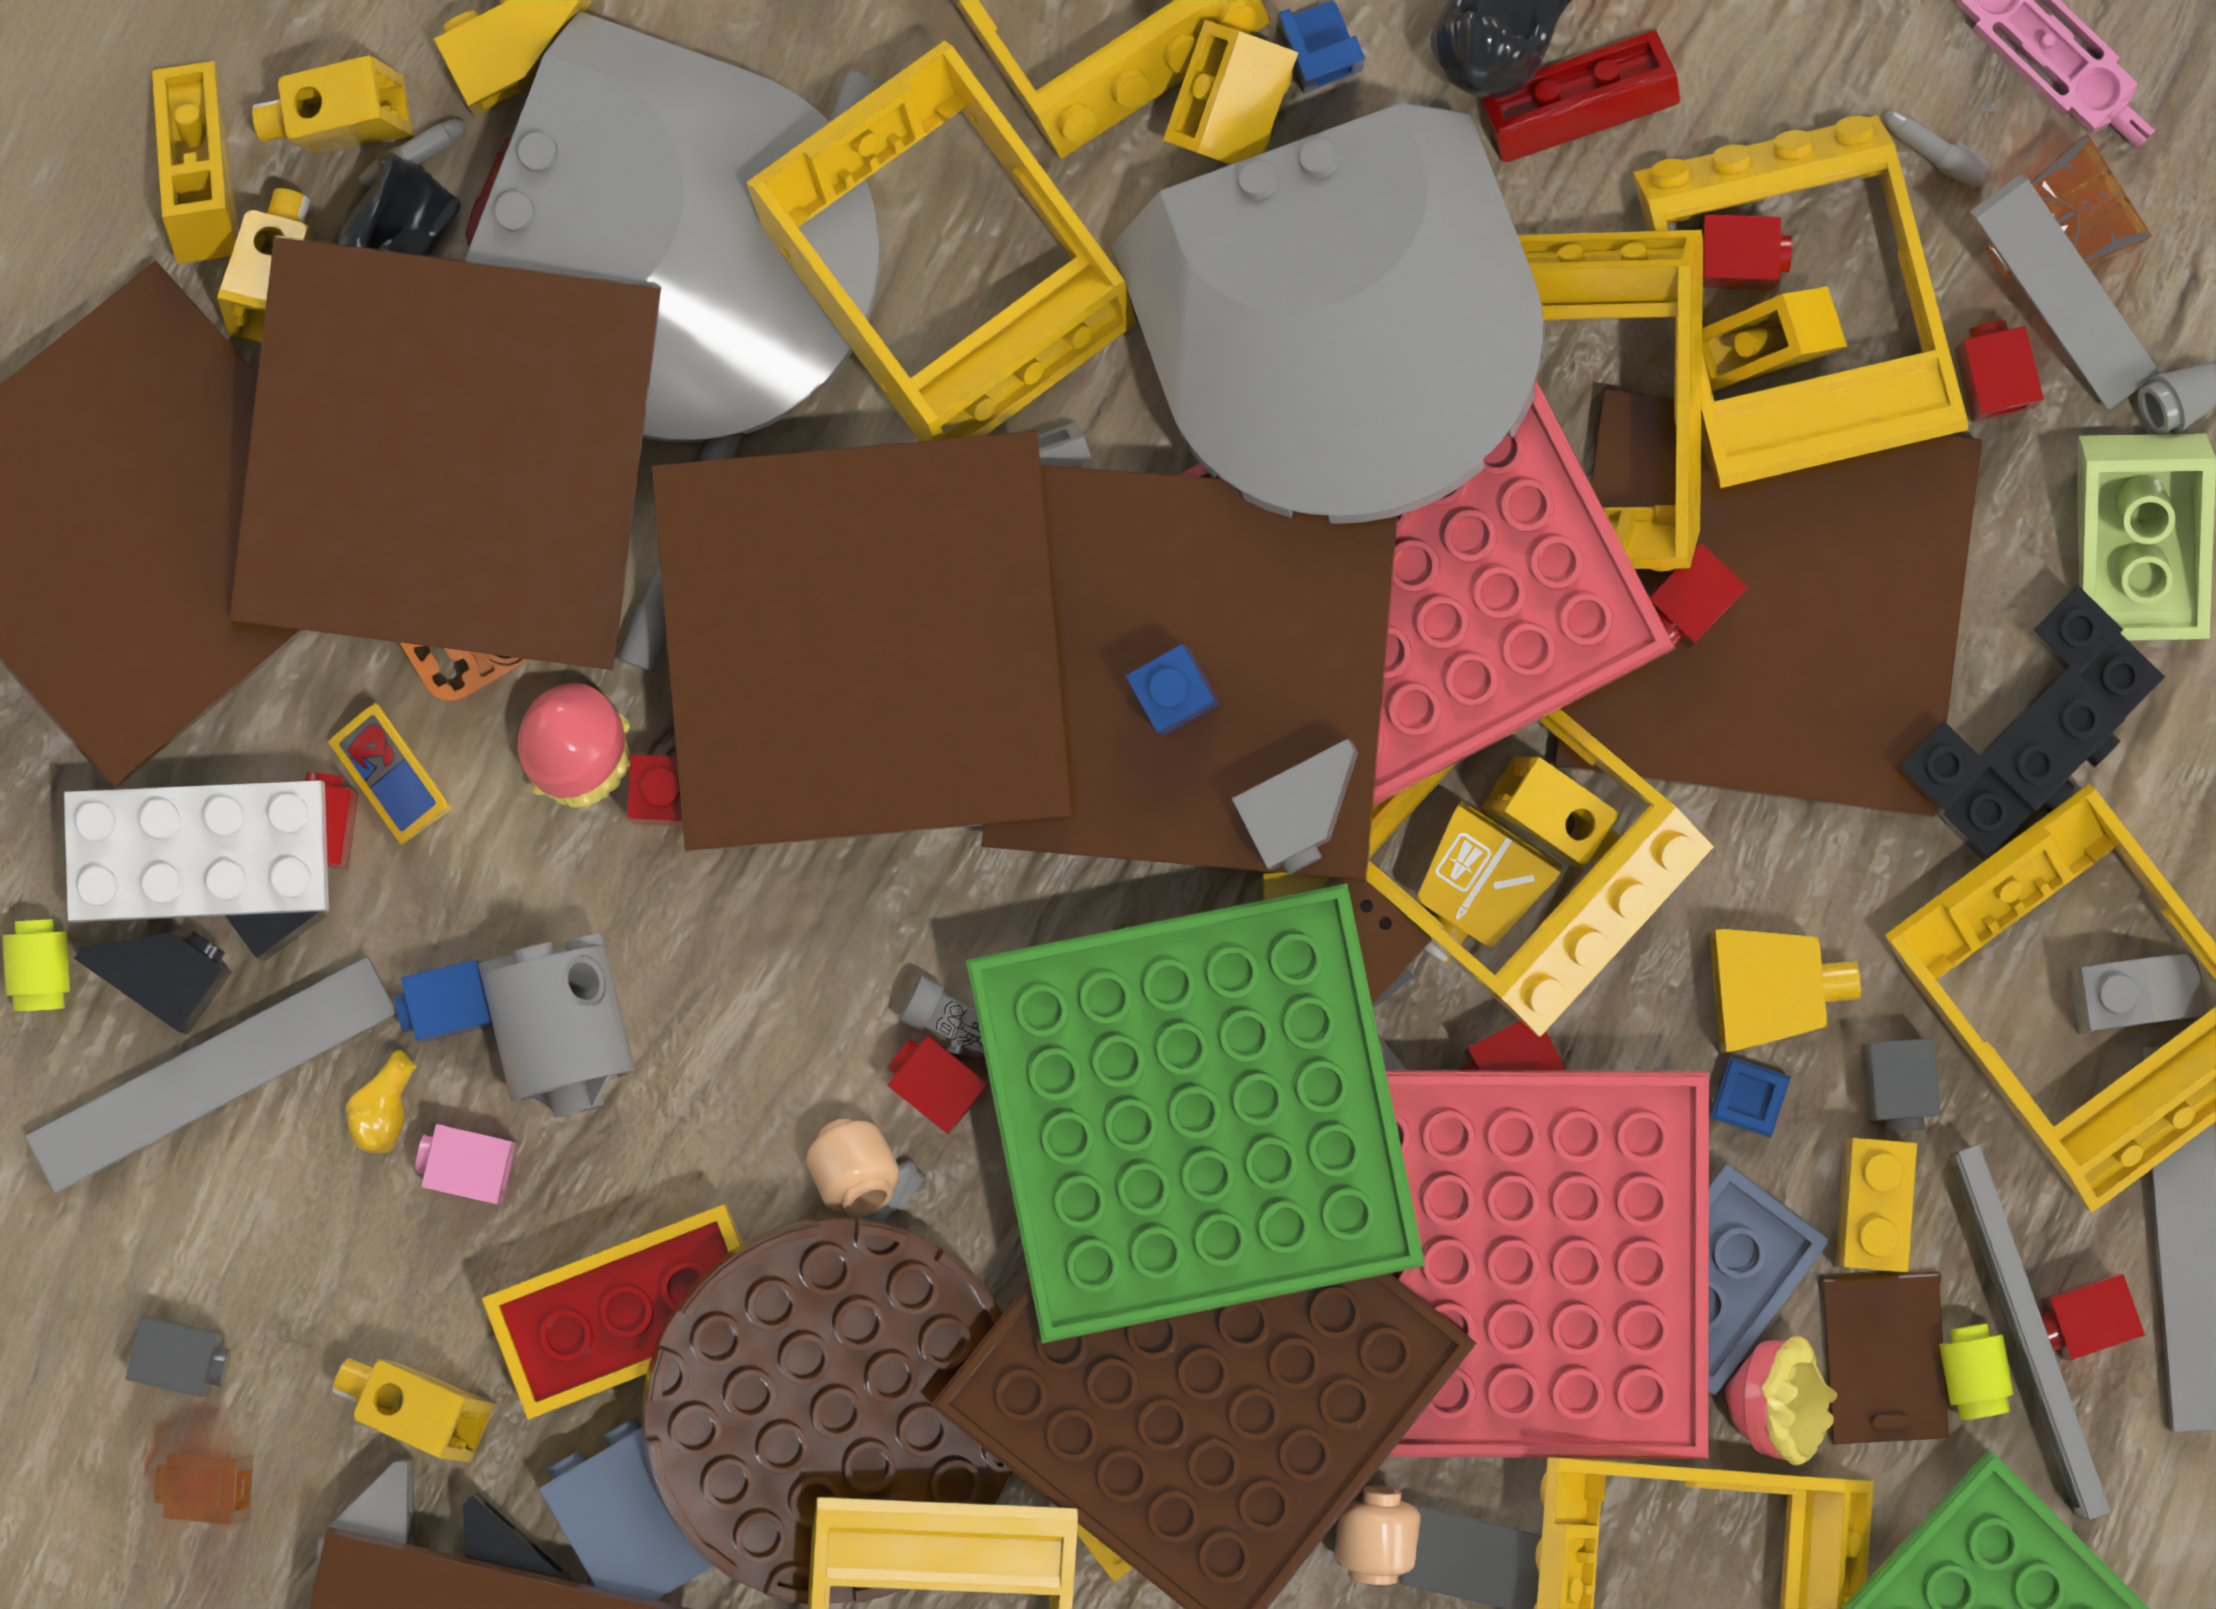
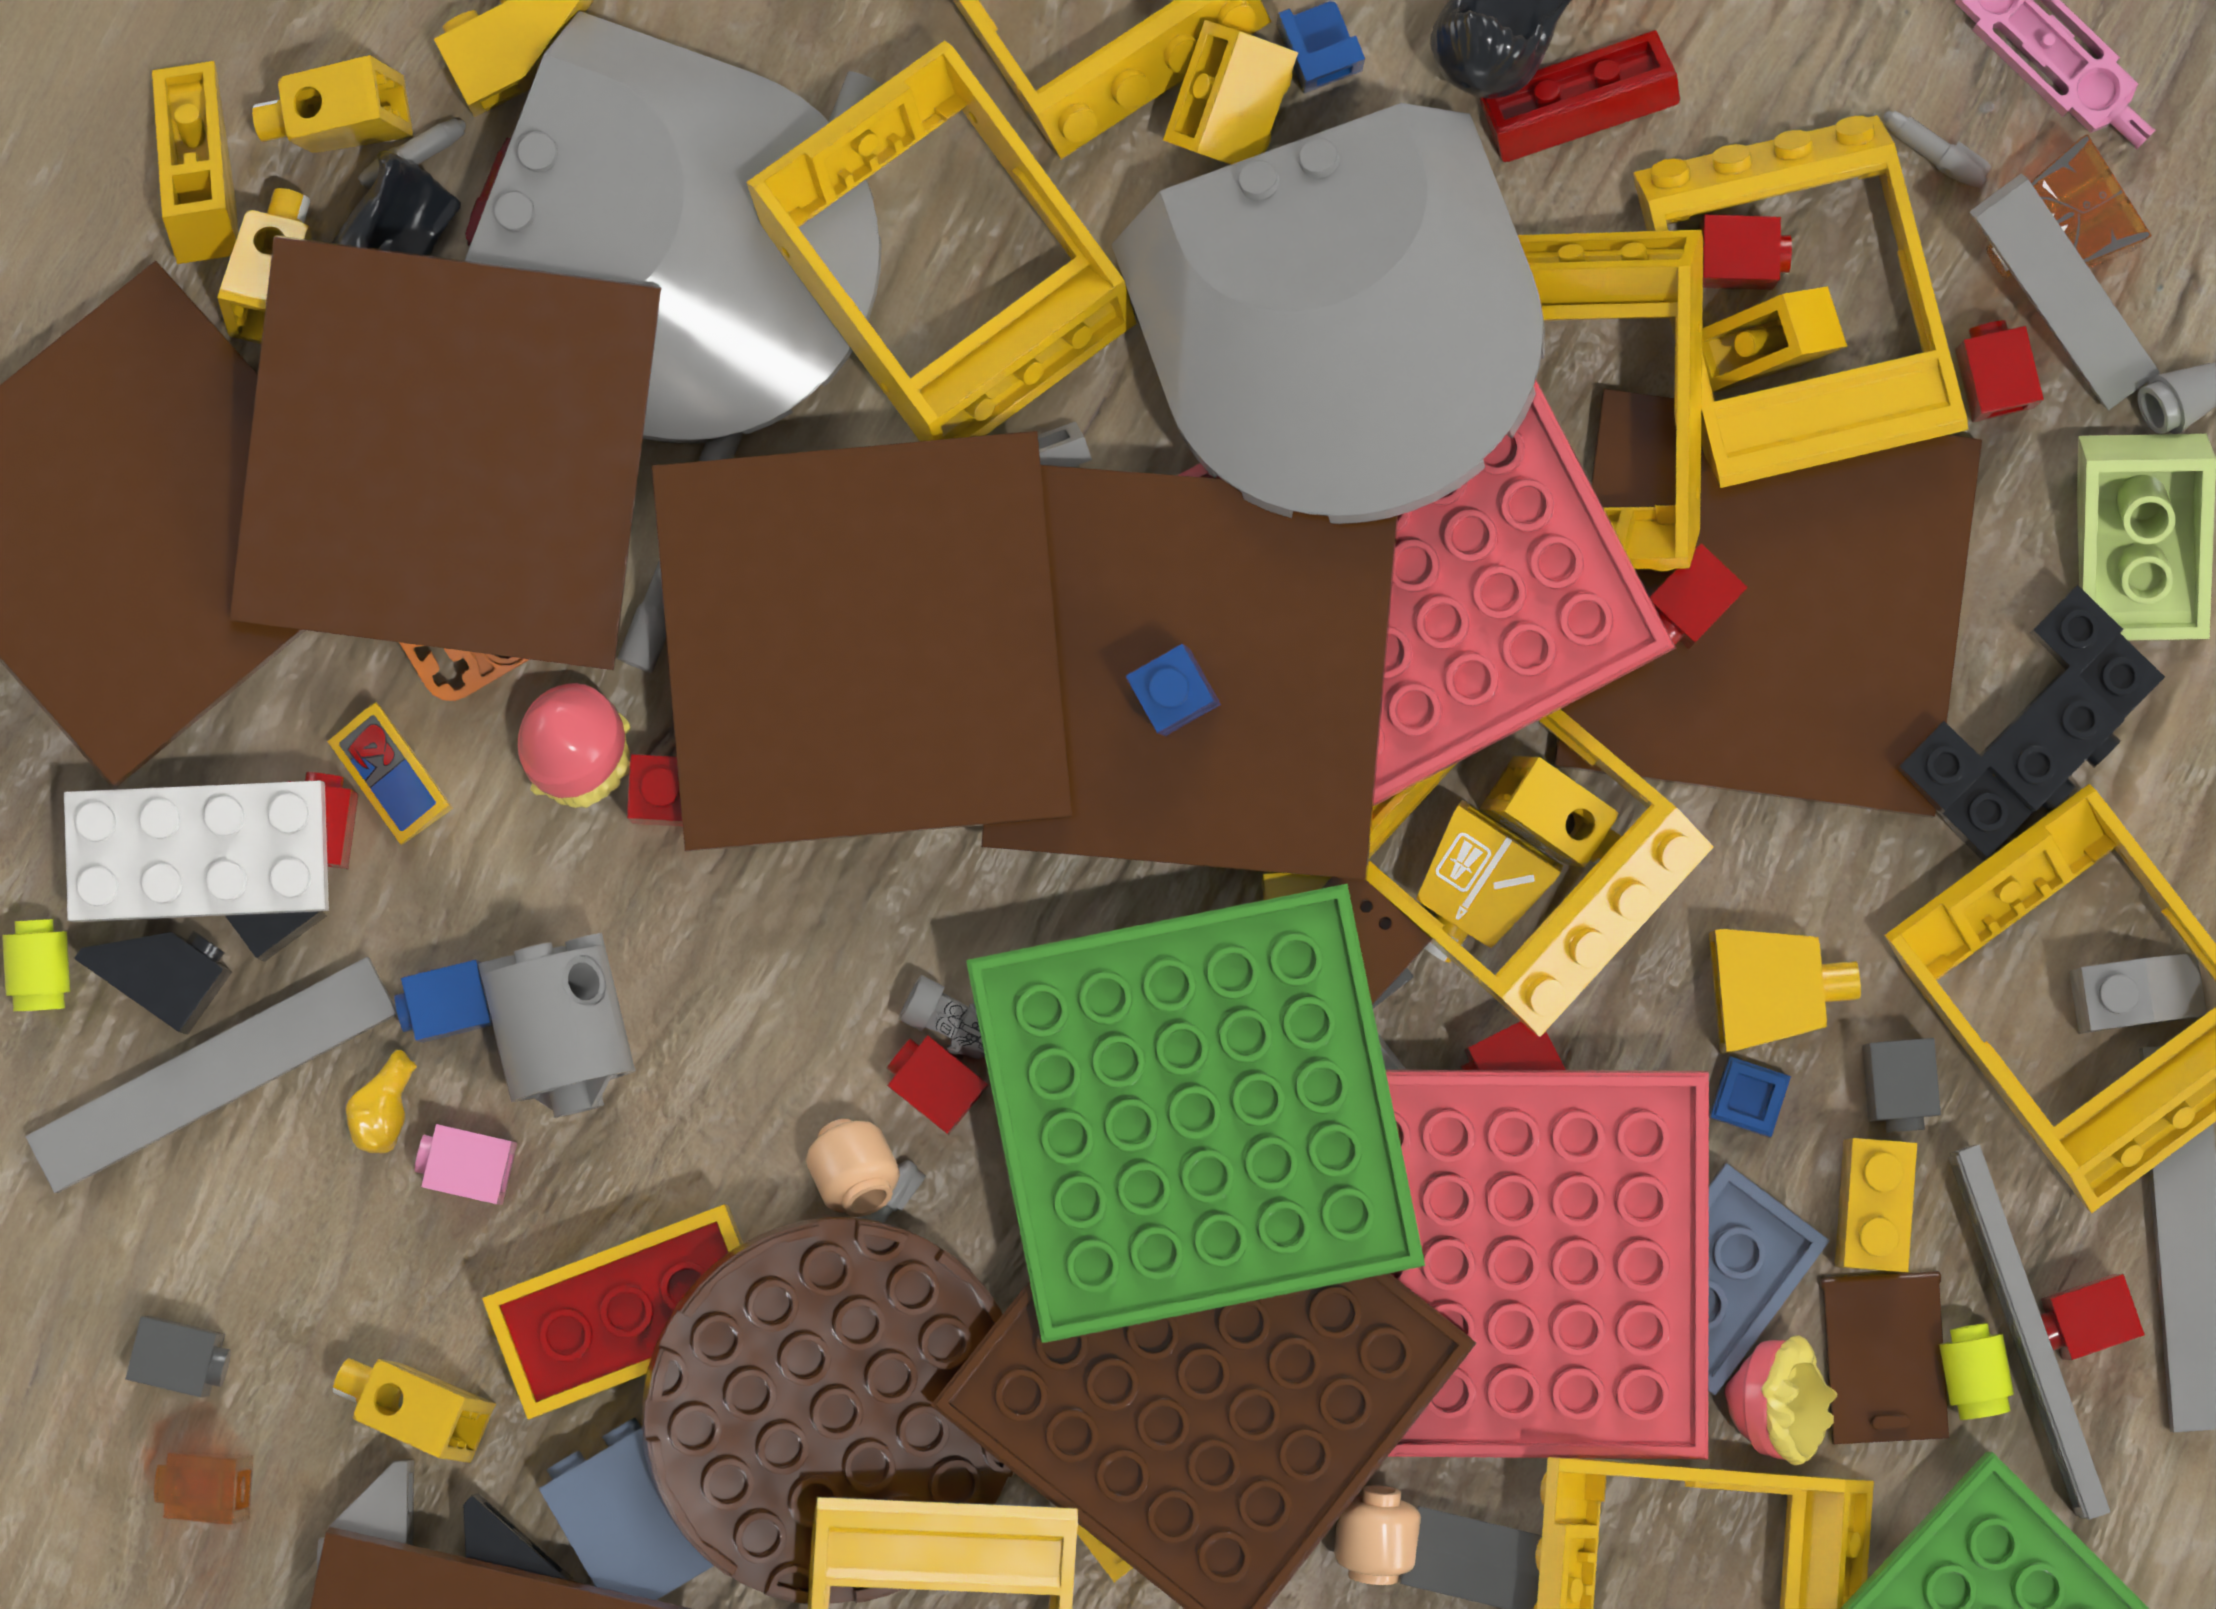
light grey slope [1232,739,1358,875] -> none

